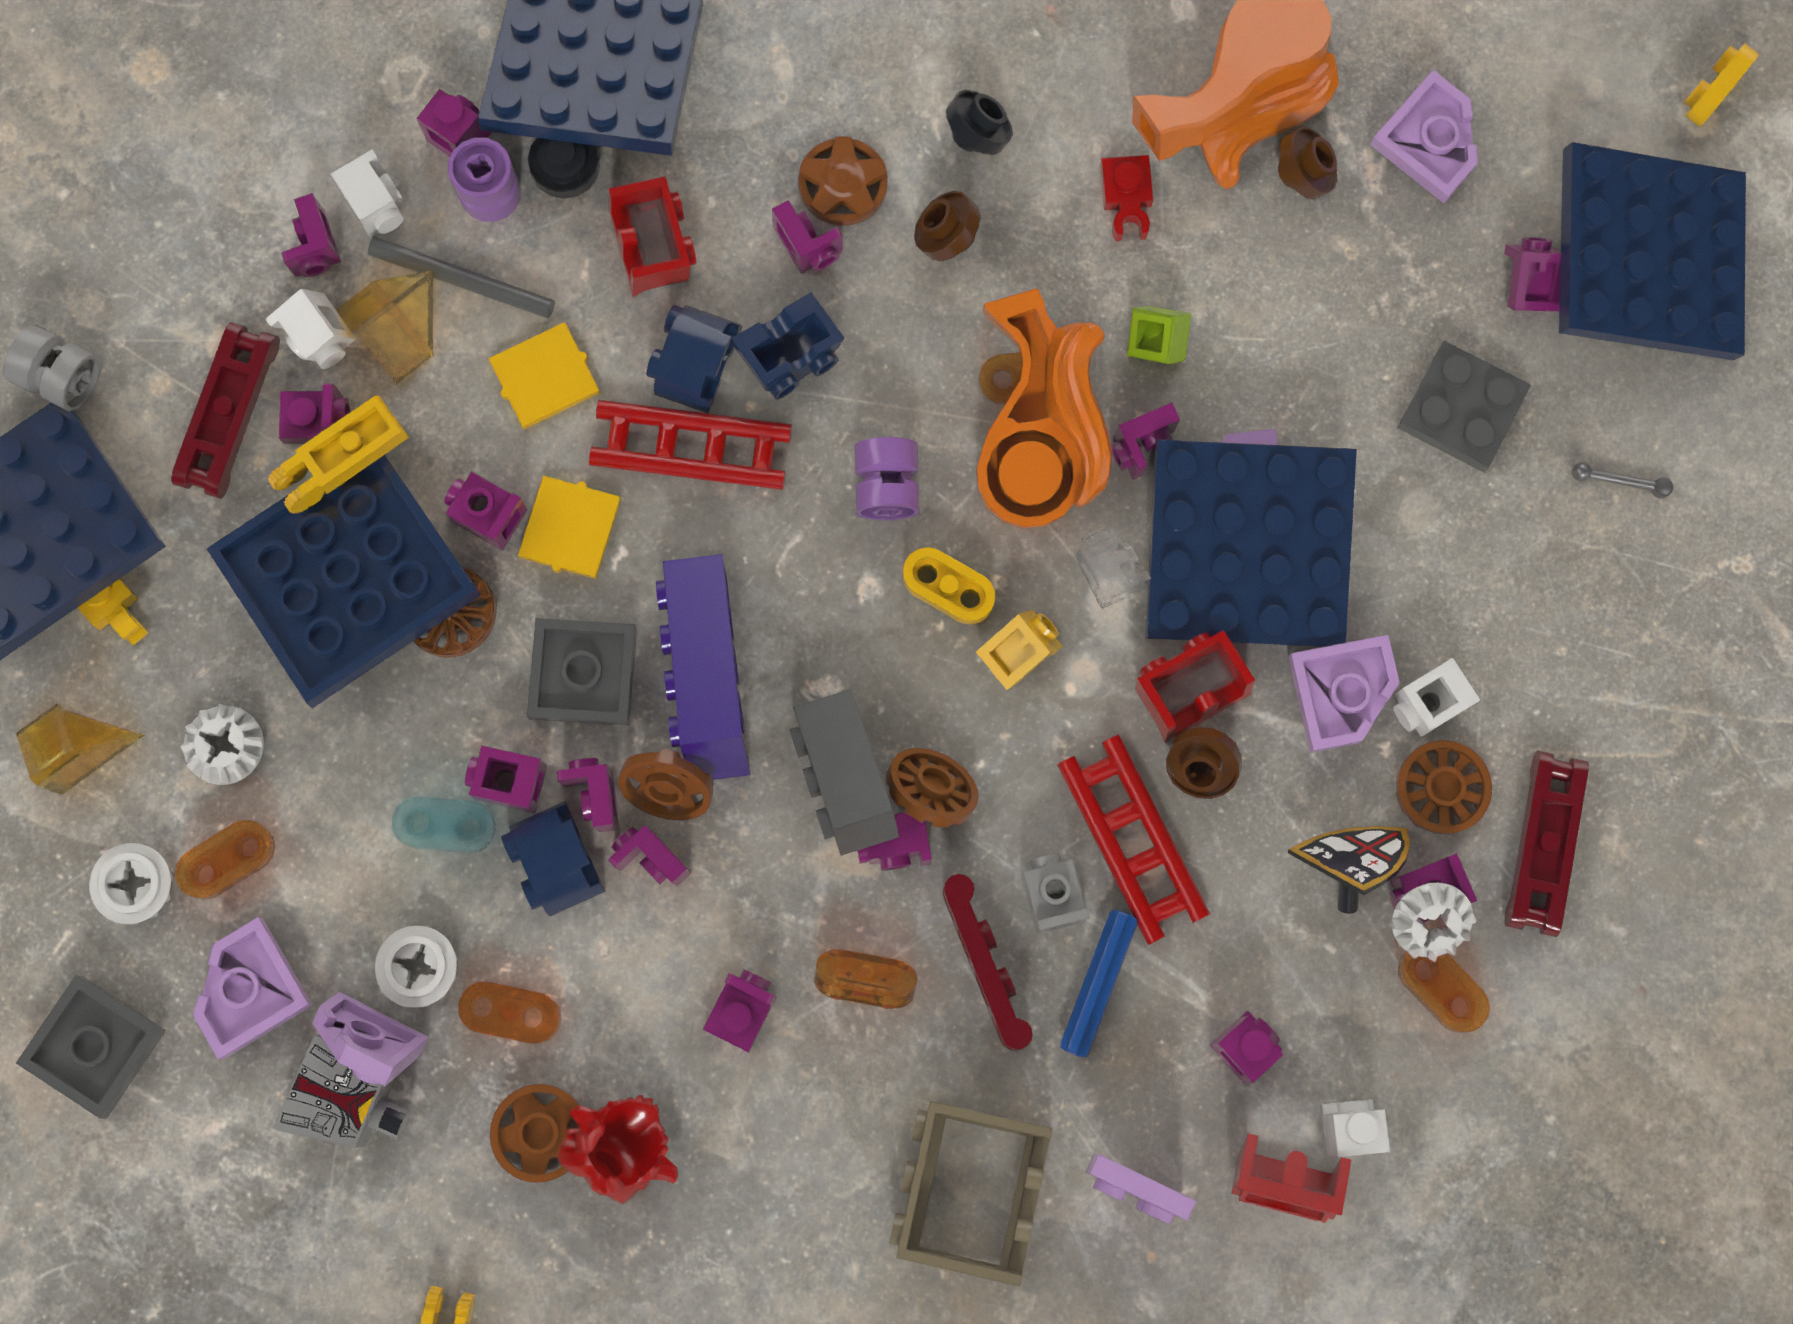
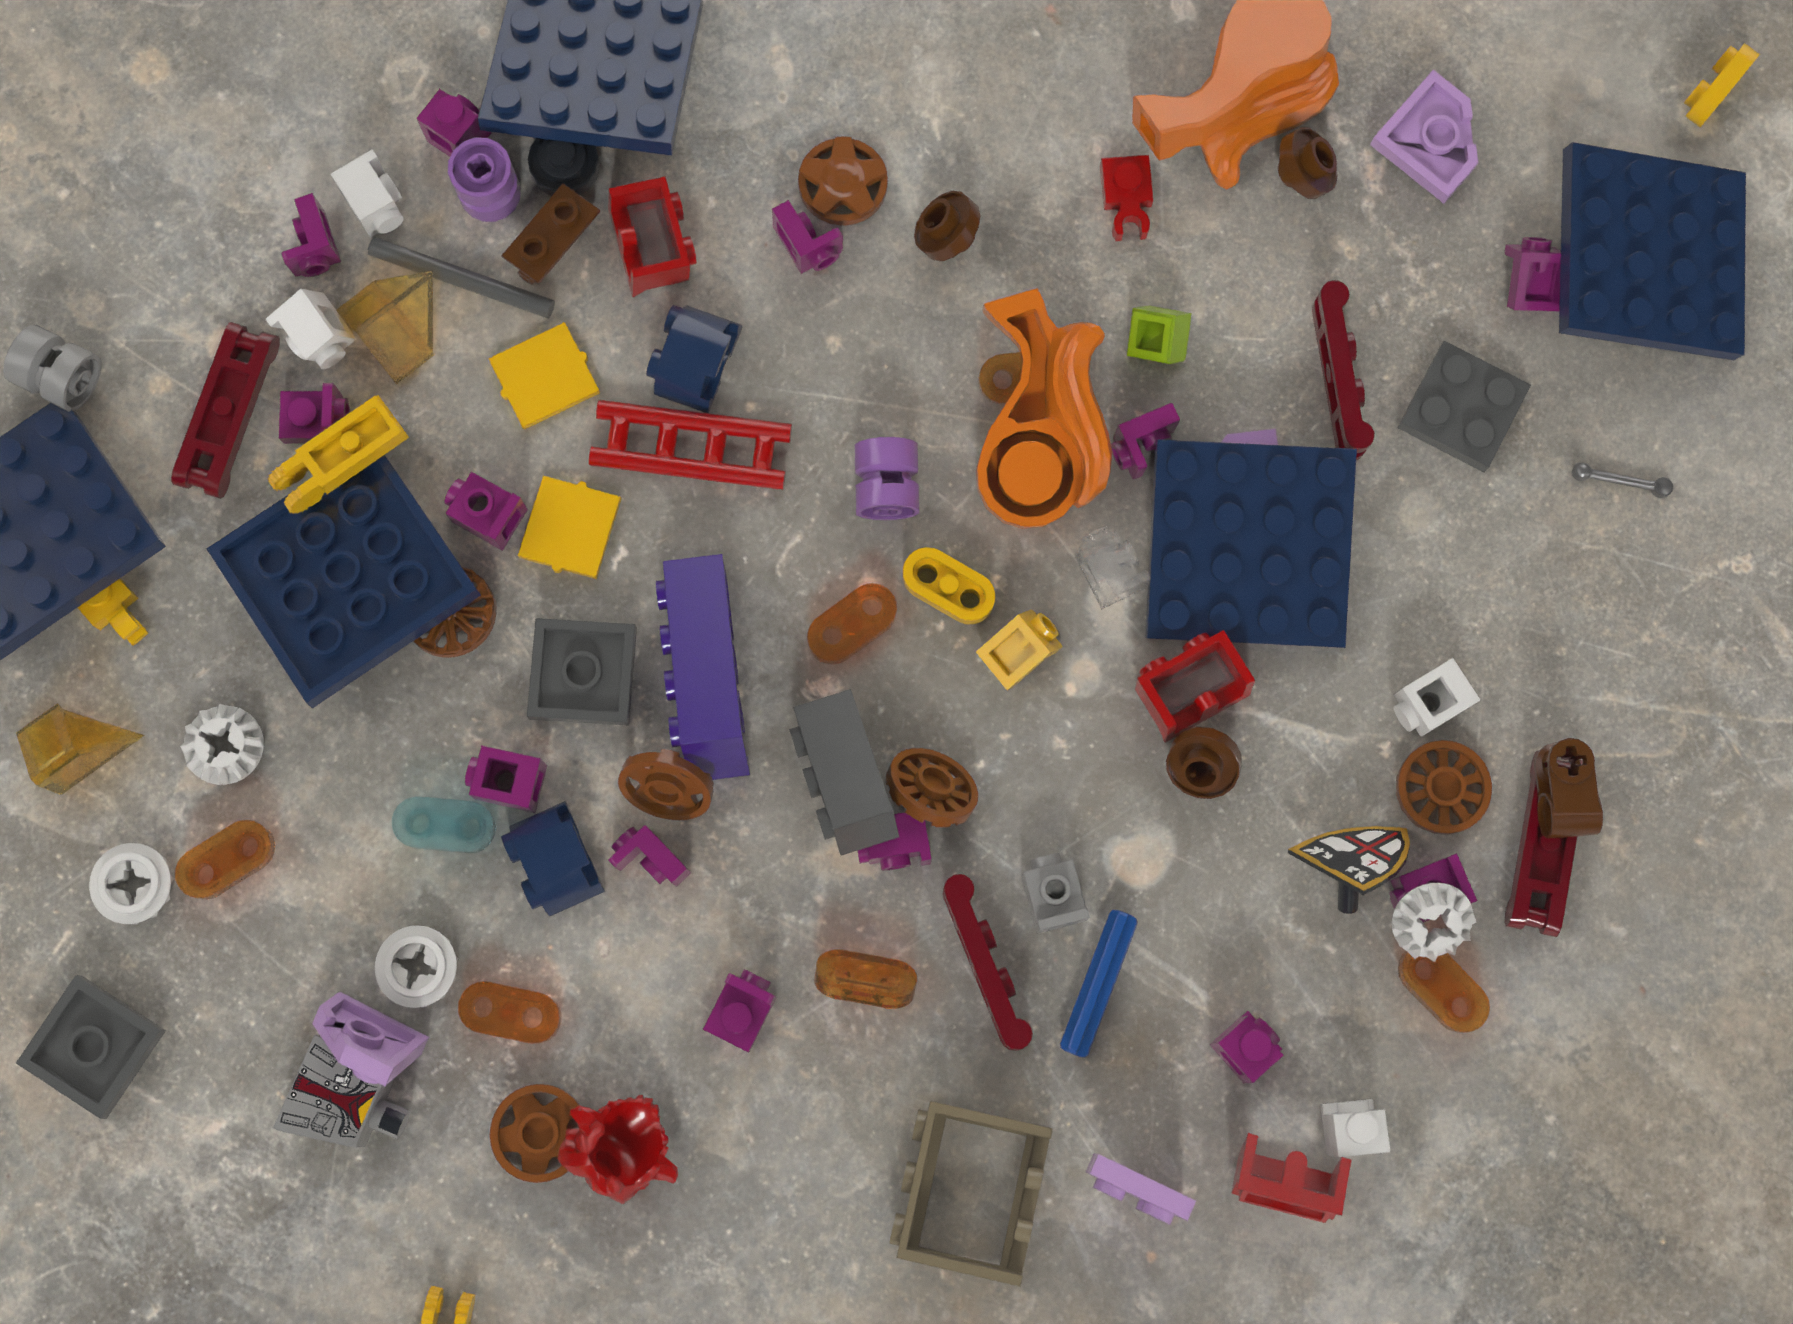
lavender plate [193,917,313,1060] -> none
magenta bracket [556,758,620,832] -> none
dark blue cylinder [731,292,845,400] -> none
black plate [946,90,1013,155] -> none
red bar [1057,734,1210,945] -> none
lavender plate [1288,635,1400,753] -> none
none -> reddish brown hinge [501,184,600,285]
none -> clear orange plate [807,583,897,665]
none -> dark red plate [1312,280,1375,461]
none -> reddish brown piece [1534,738,1603,839]

